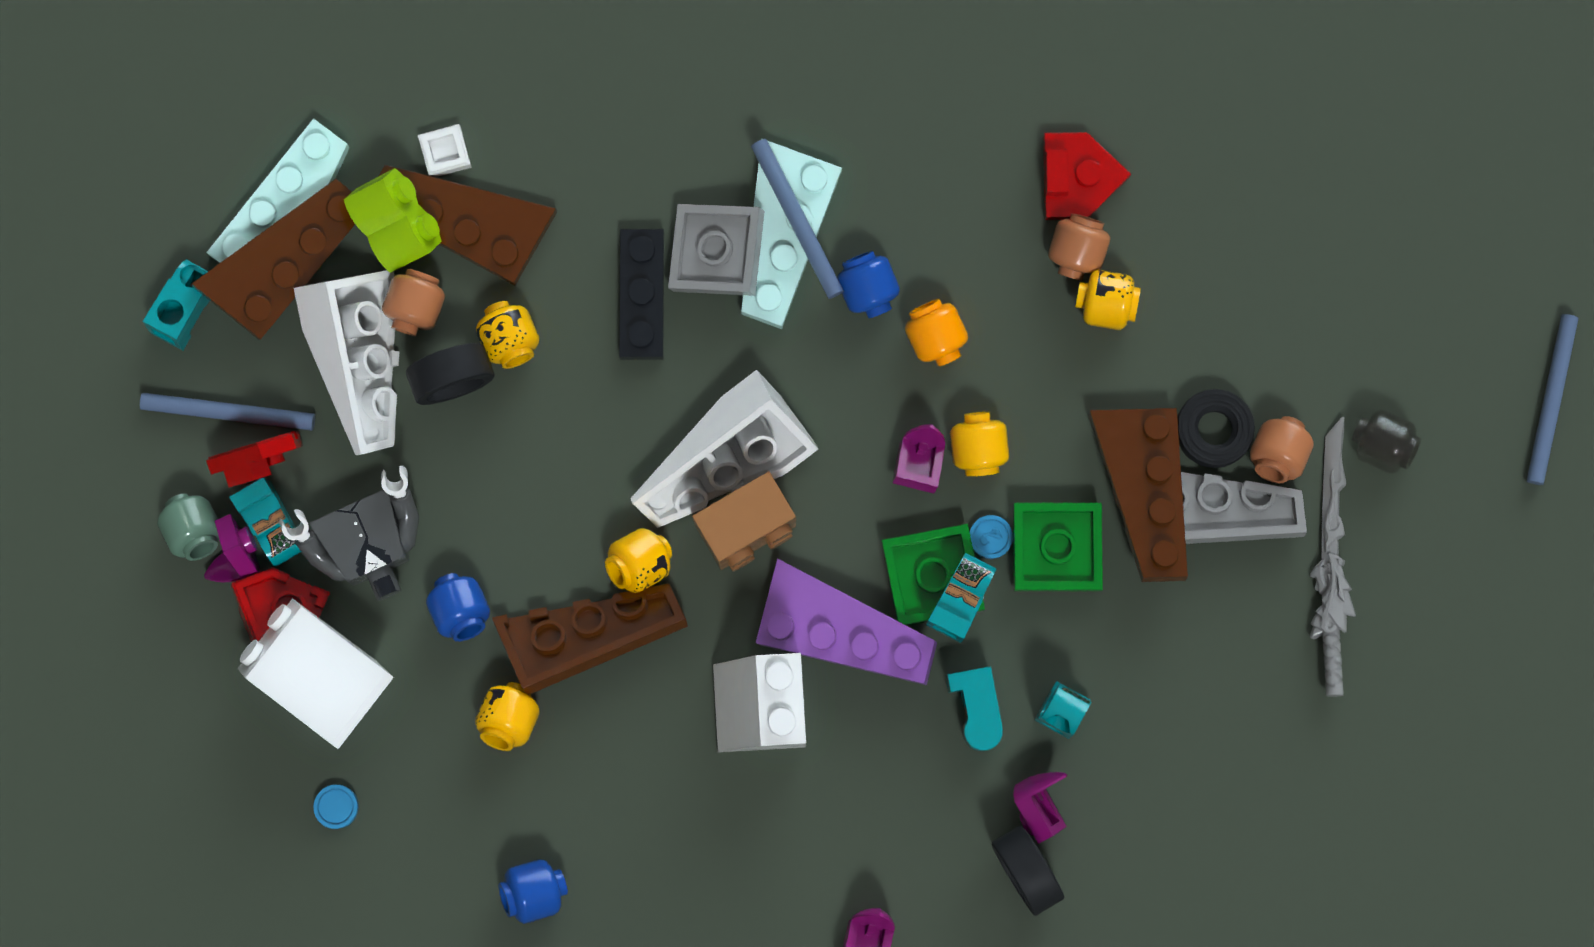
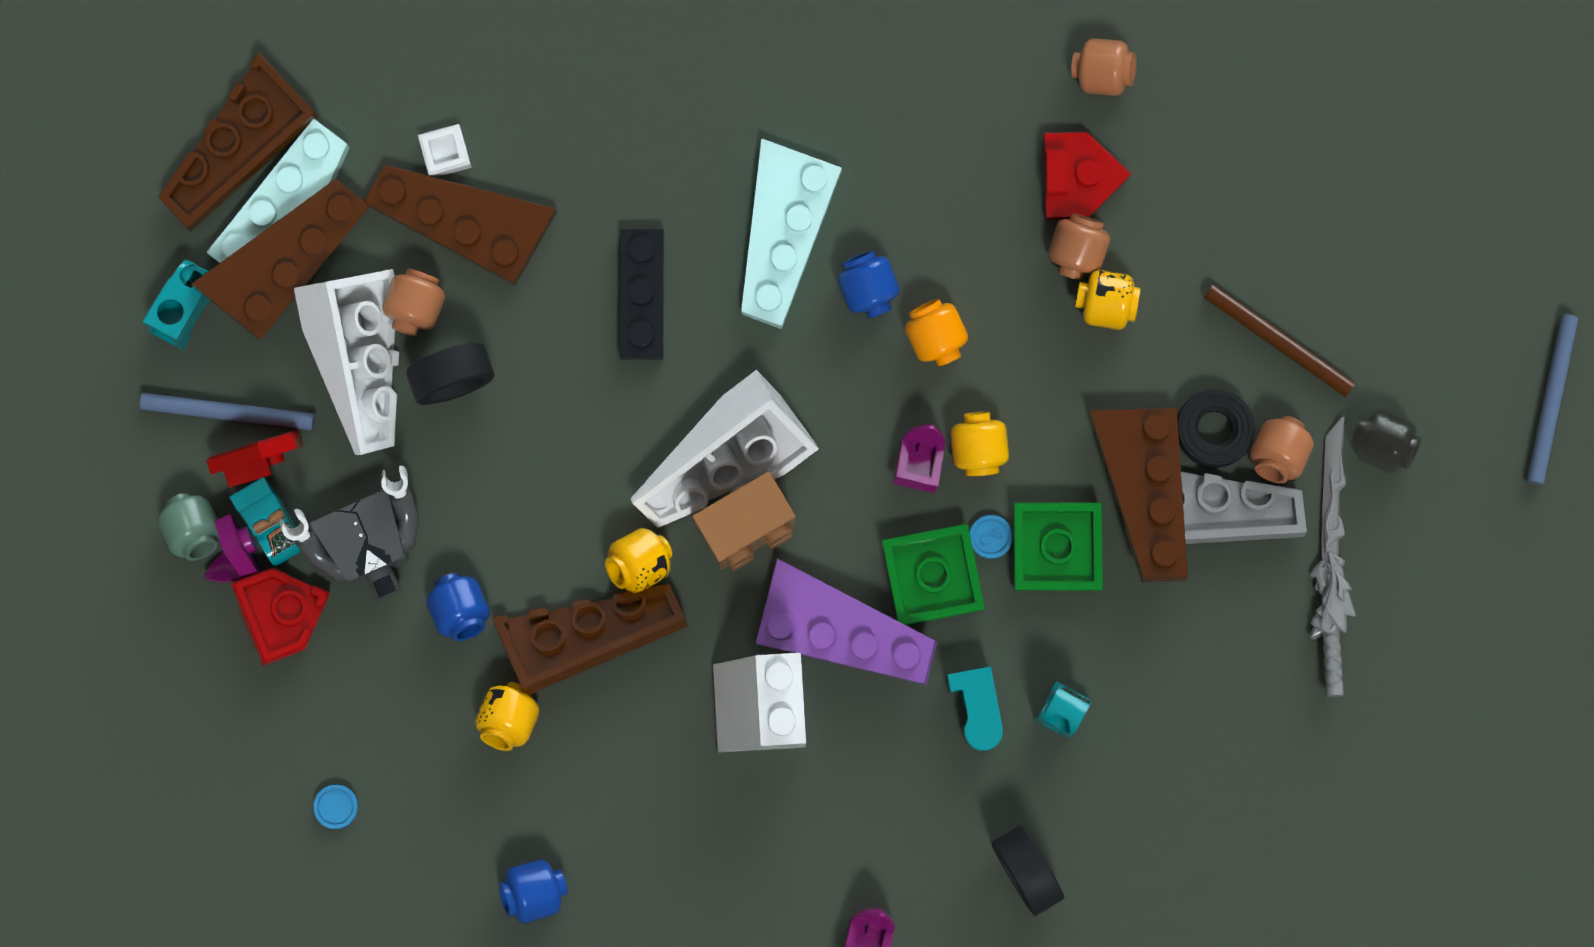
white slope [238,598,394,749] -> none
lime brick [344,168,442,273] -> none
yellow head [476,301,539,369] -> none
light grey plate [668,204,765,296] -> none
sand blue bar [751,139,844,299] -> none
teal leg [926,553,997,643] -> none
magenta plate [1013,772,1067,844] -> none
none -> reddish brown wing [158,52,318,232]
none -> nougat head [1071,38,1137,96]
none -> reddish brown bar [1204,284,1356,397]

